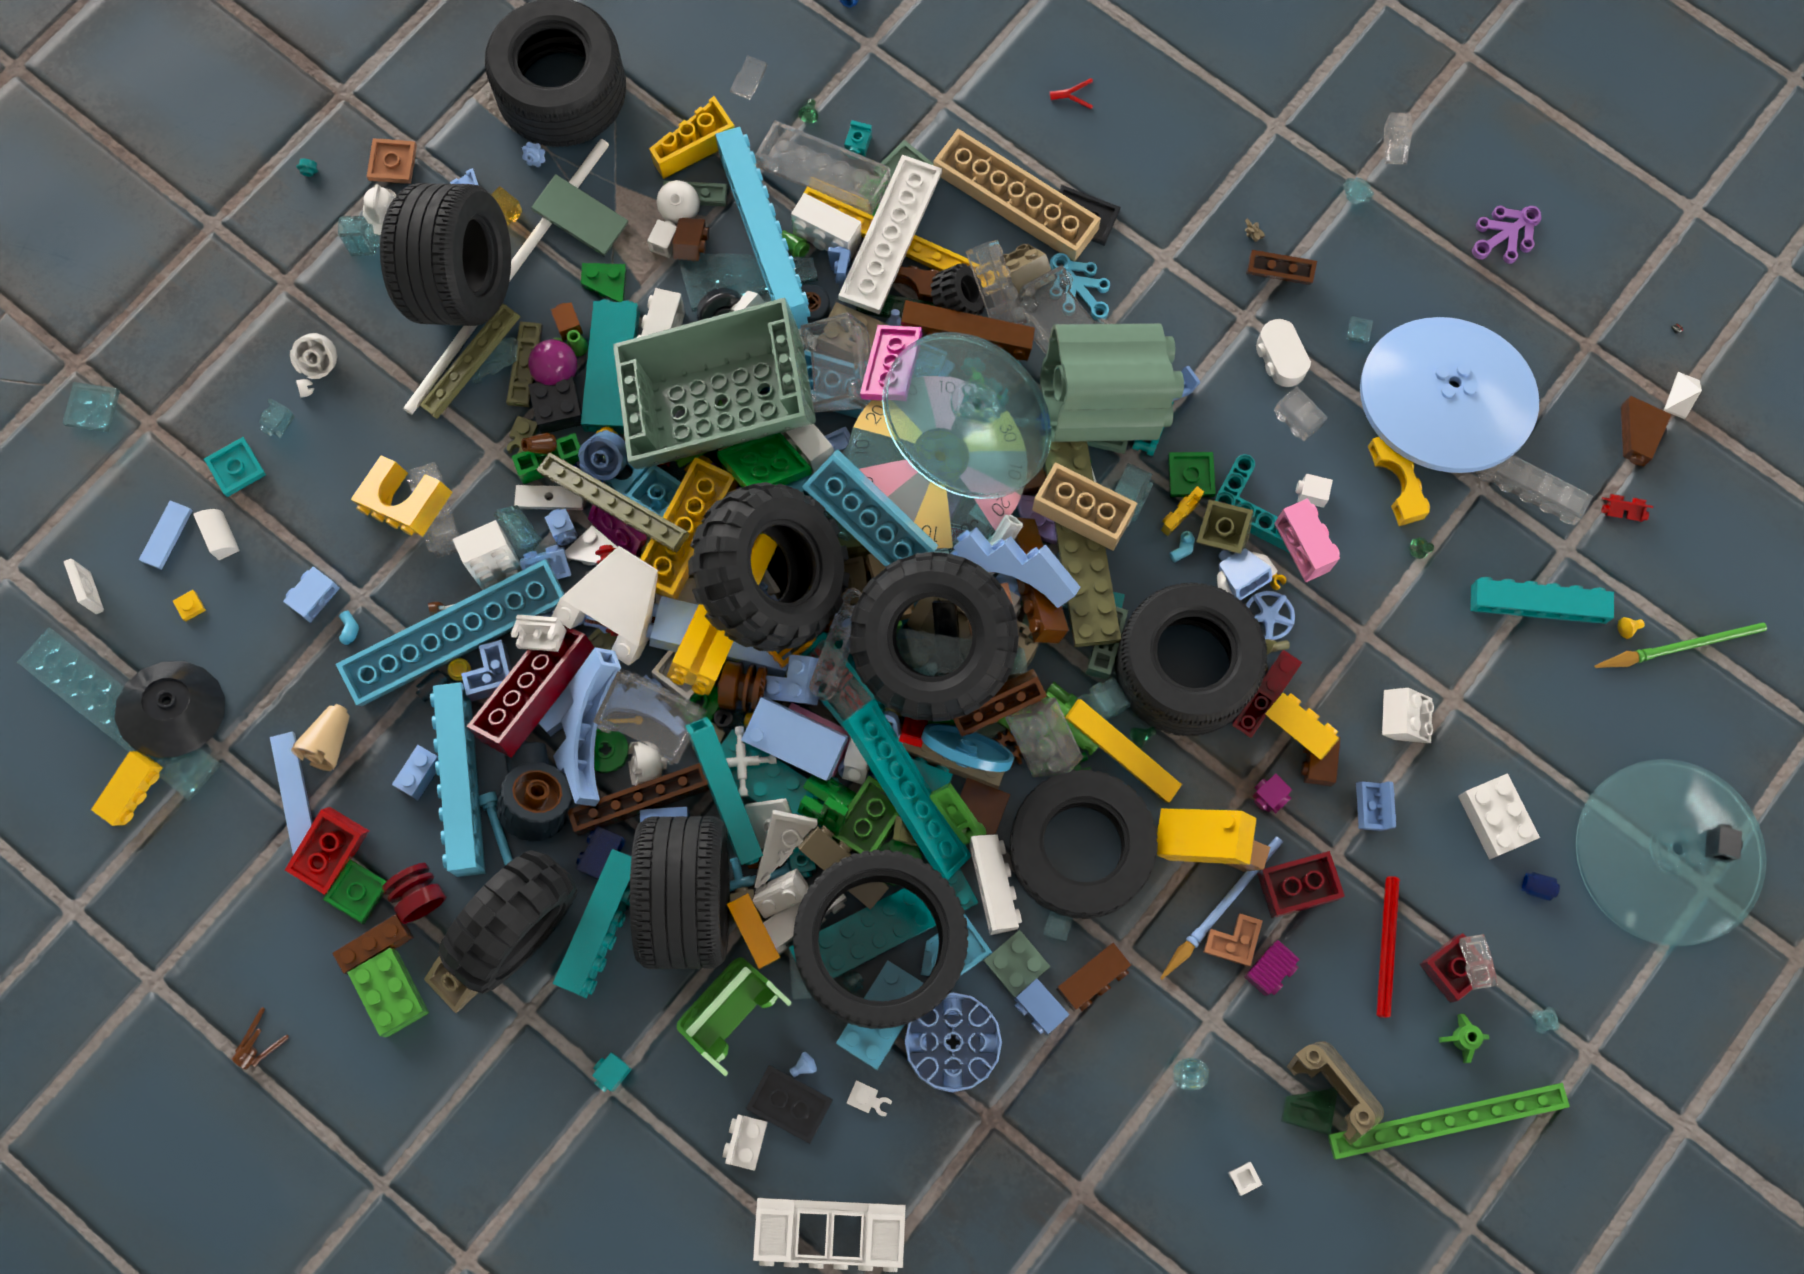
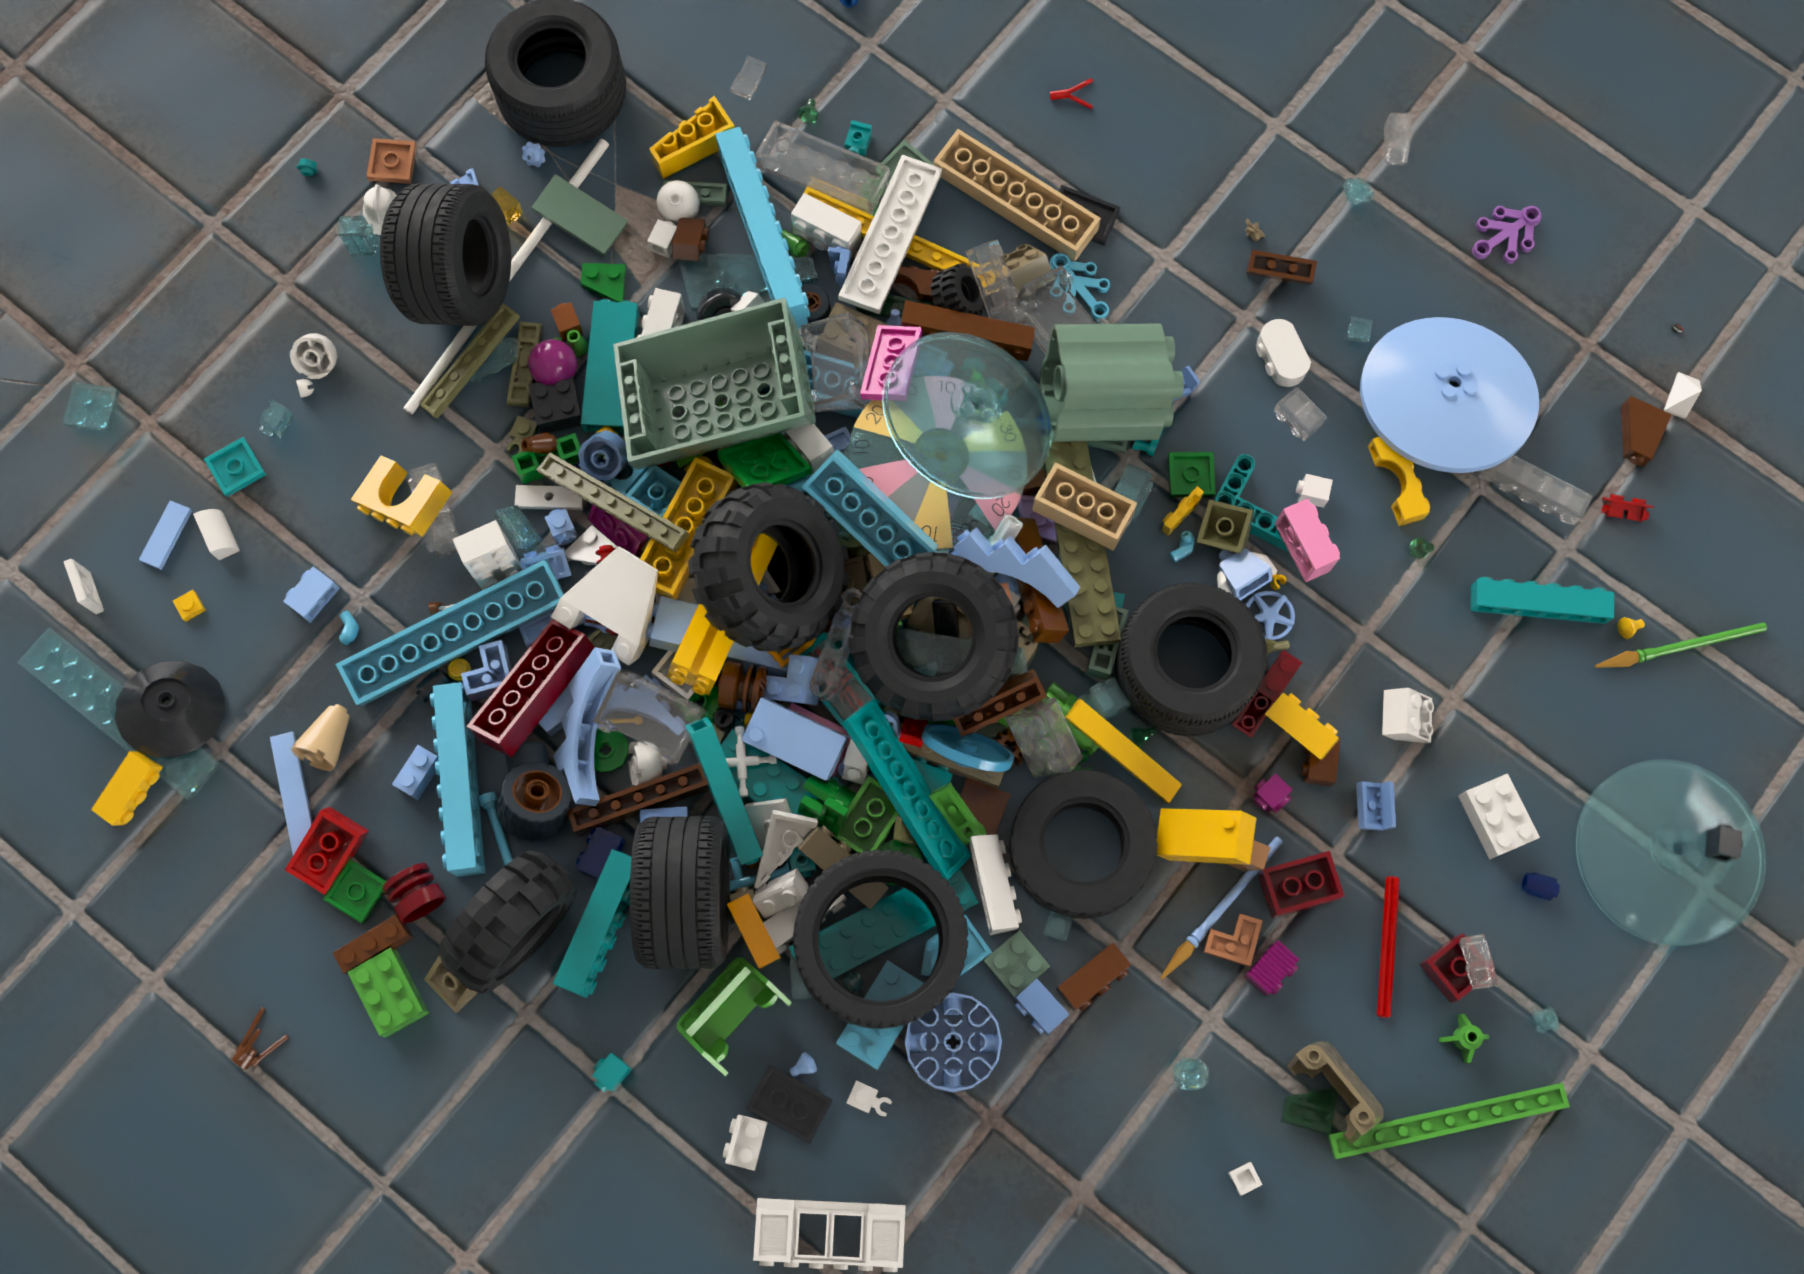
white hinge [511,615,567,652] -> none

